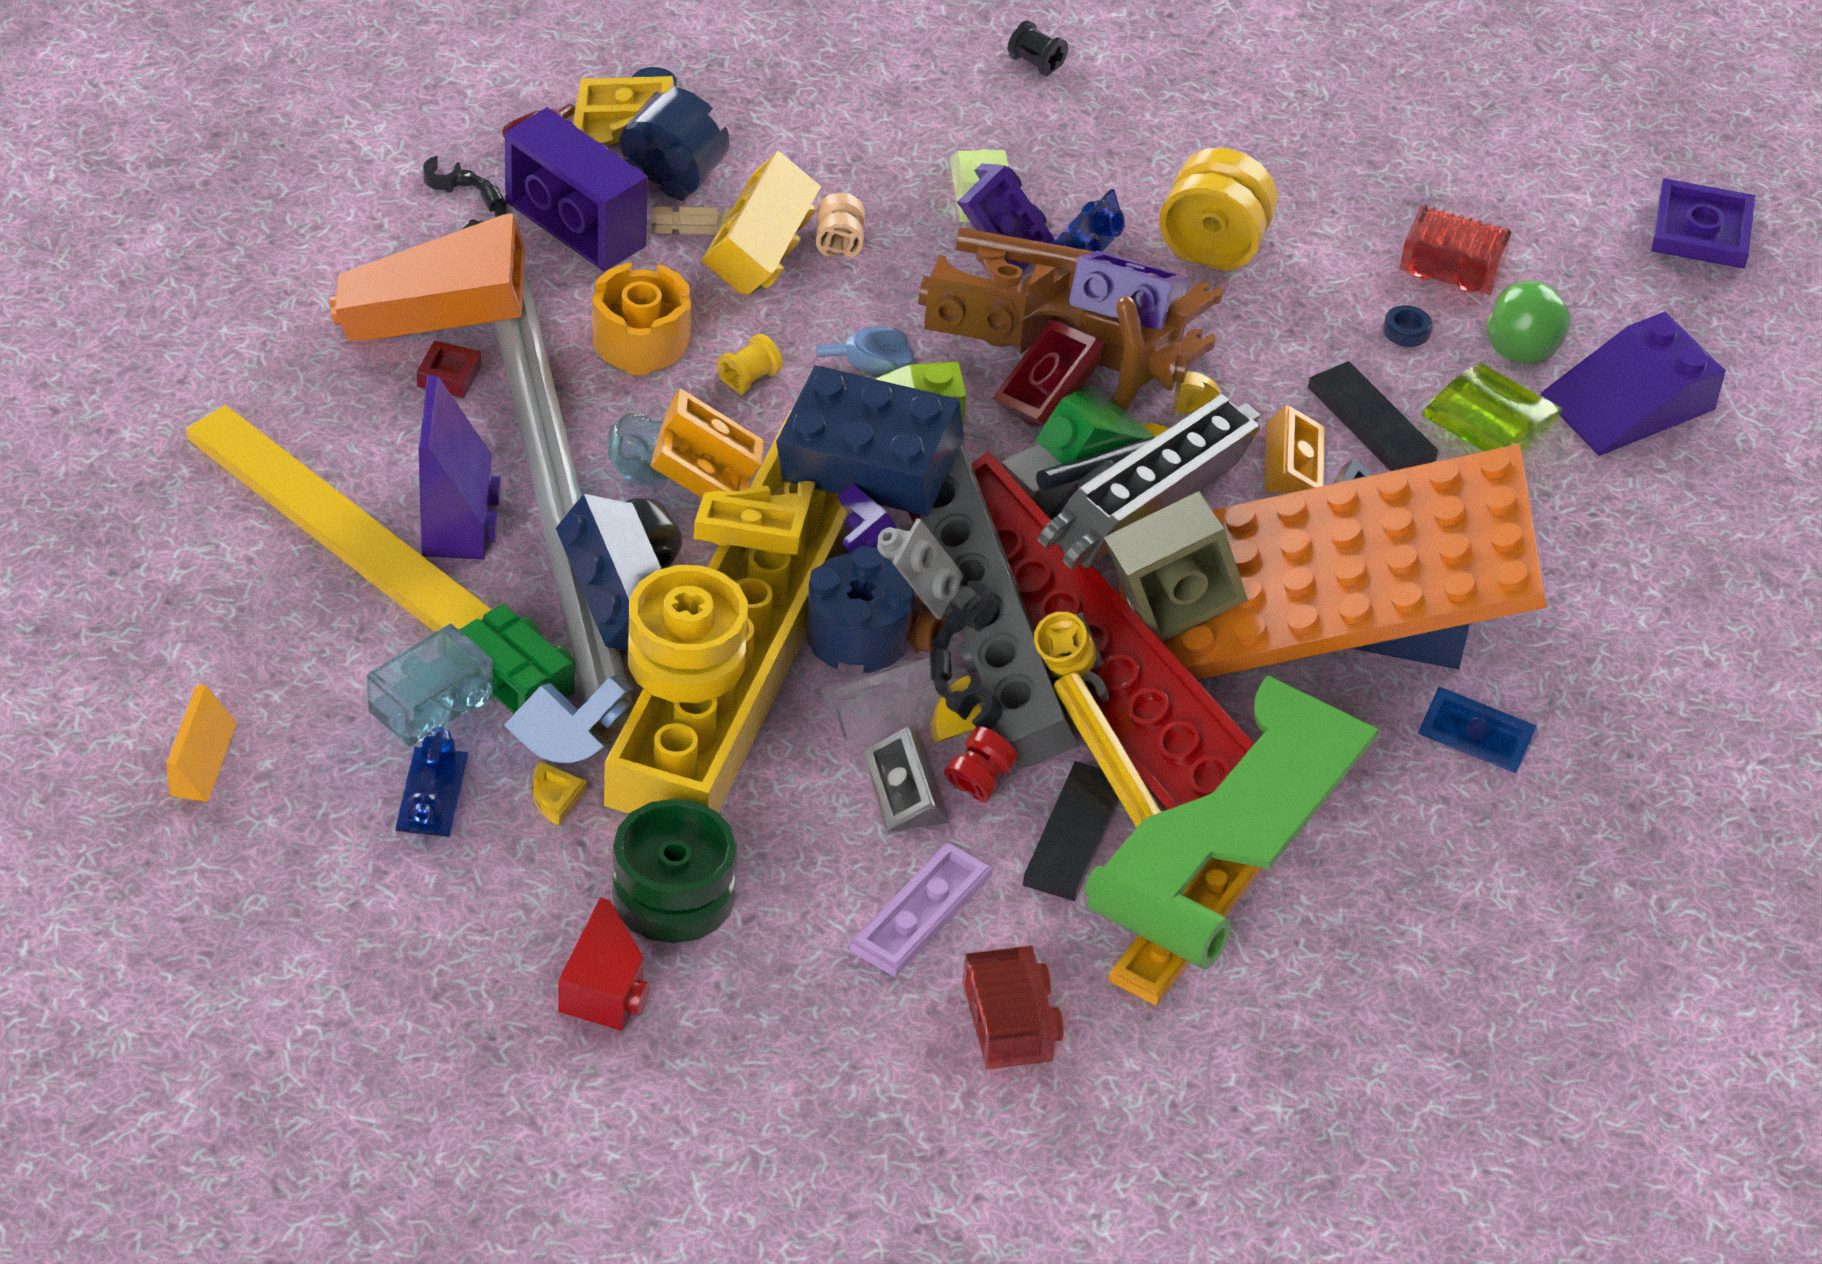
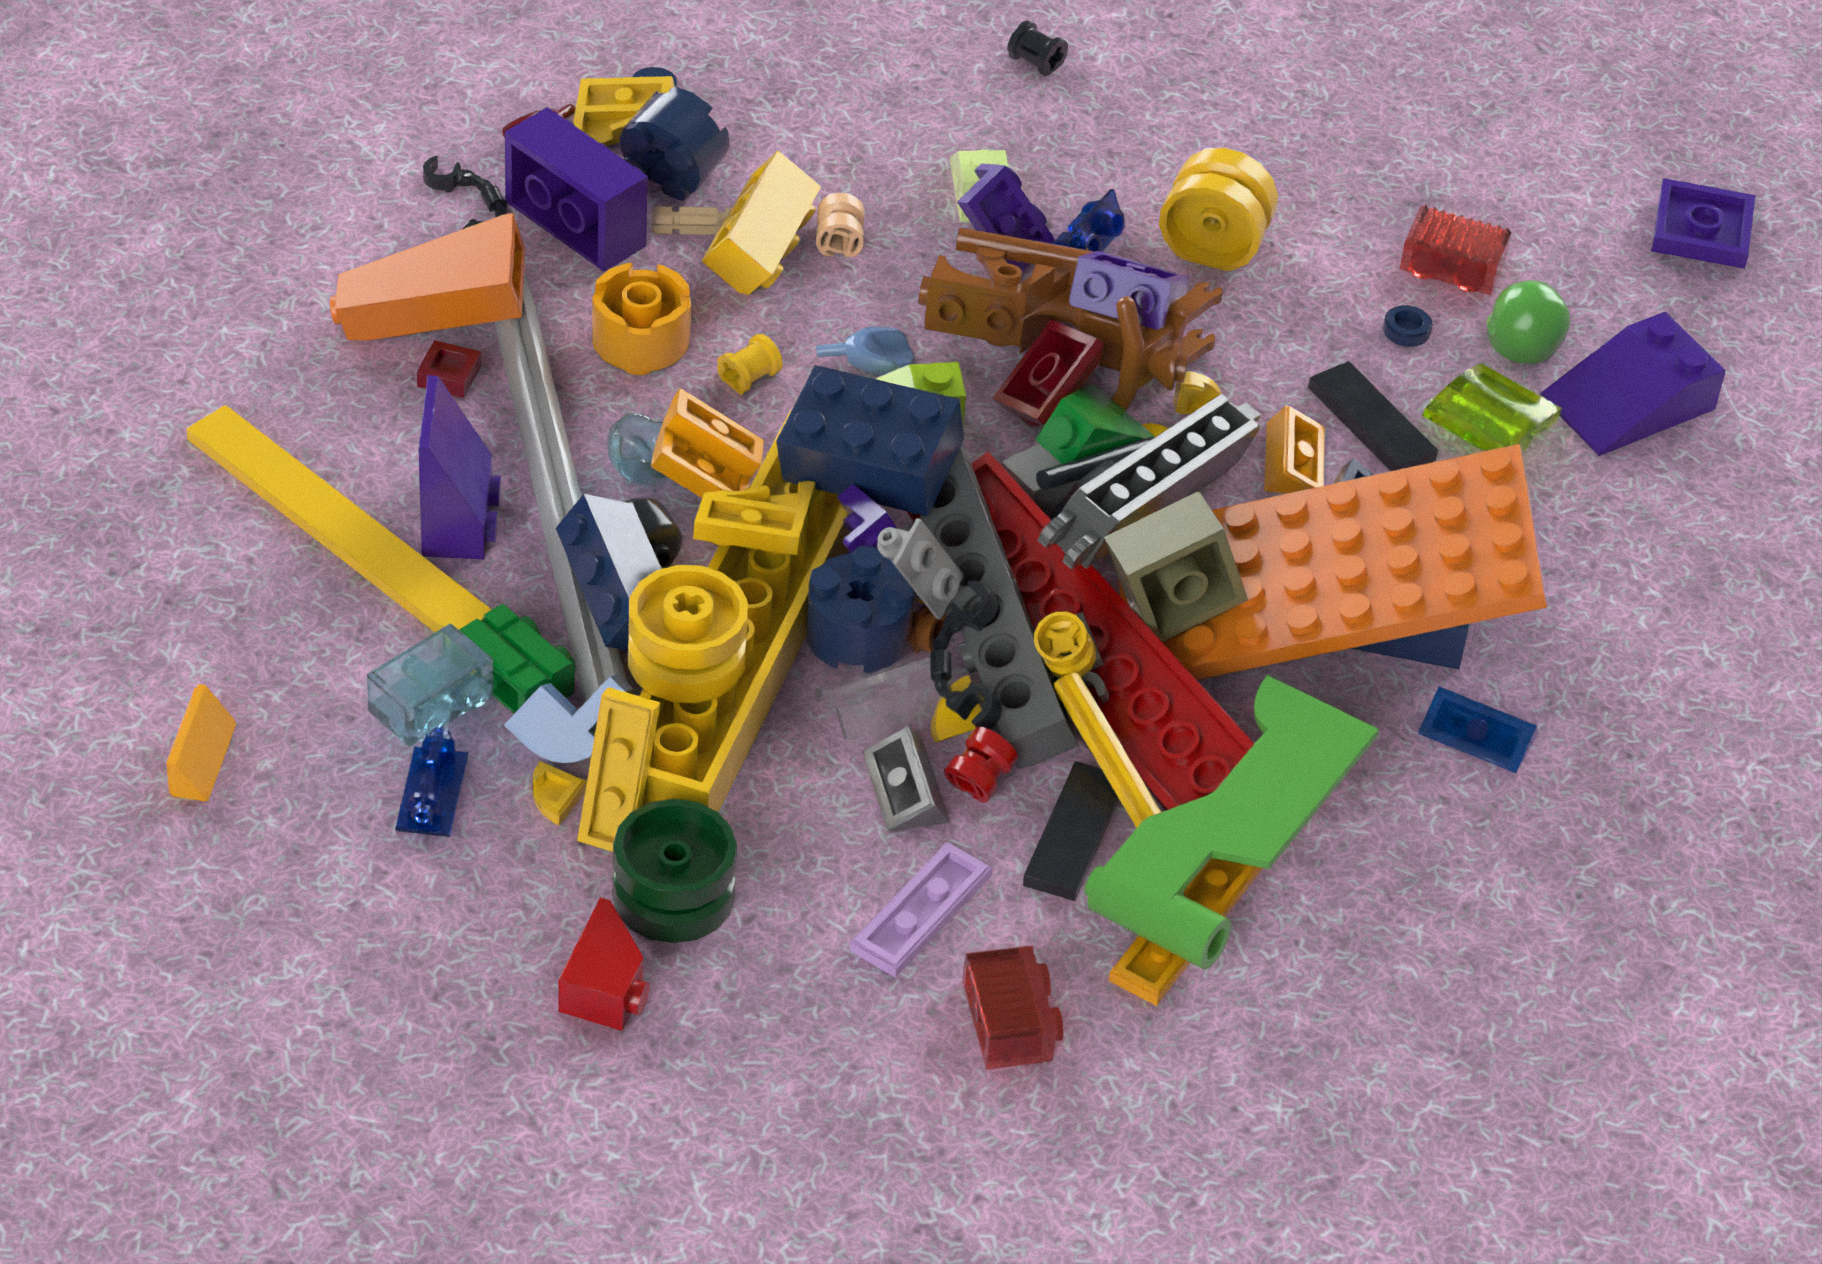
none -> yellow tile [577,687,660,852]

